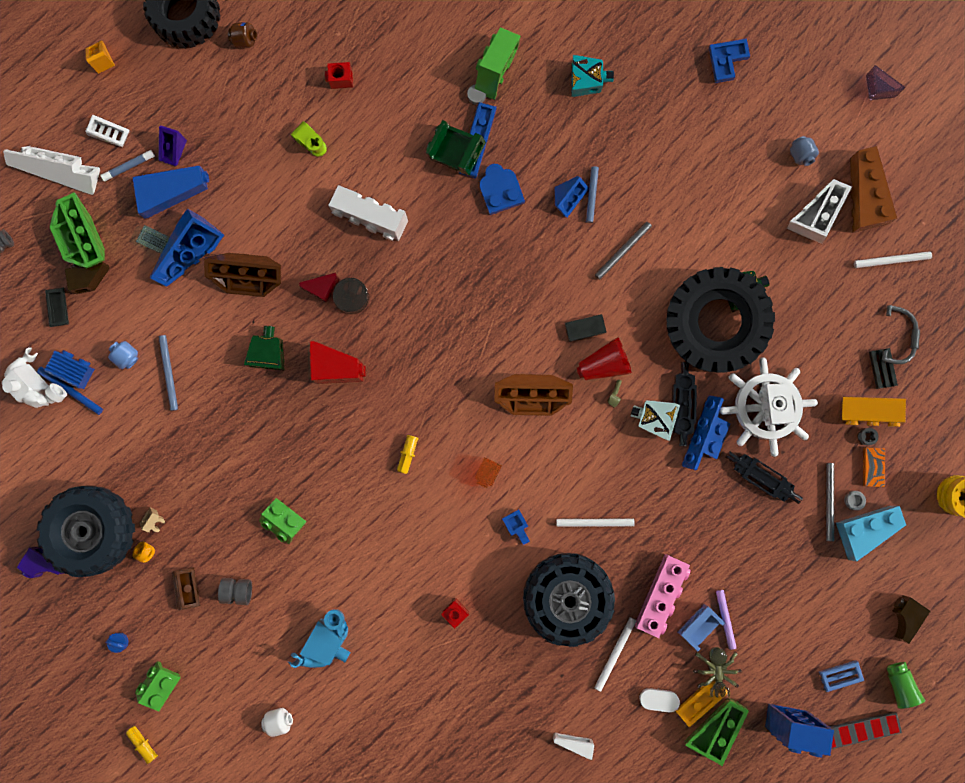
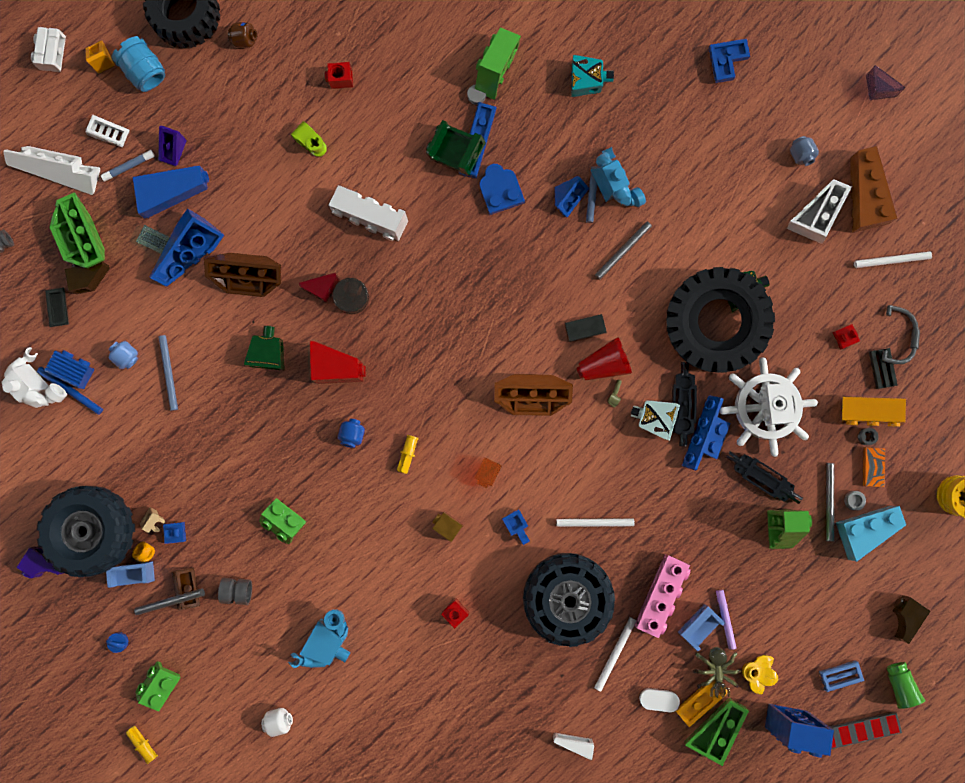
none -> white brick [31,27,66,72]
none -> medium blue panel [106,562,155,588]
none -> dark azure piece [111,36,165,92]
none -> flat silver bar [134,588,205,615]
none -> blue tile [163,522,186,544]
none -> blue head [337,419,365,448]
none -> pearl gold brick [432,512,463,542]
none -> dark azure torso [590,147,646,208]
none -> yellow plate [742,655,778,695]
none -> bright green wedge [767,509,812,549]
none -> red tile [832,324,860,350]

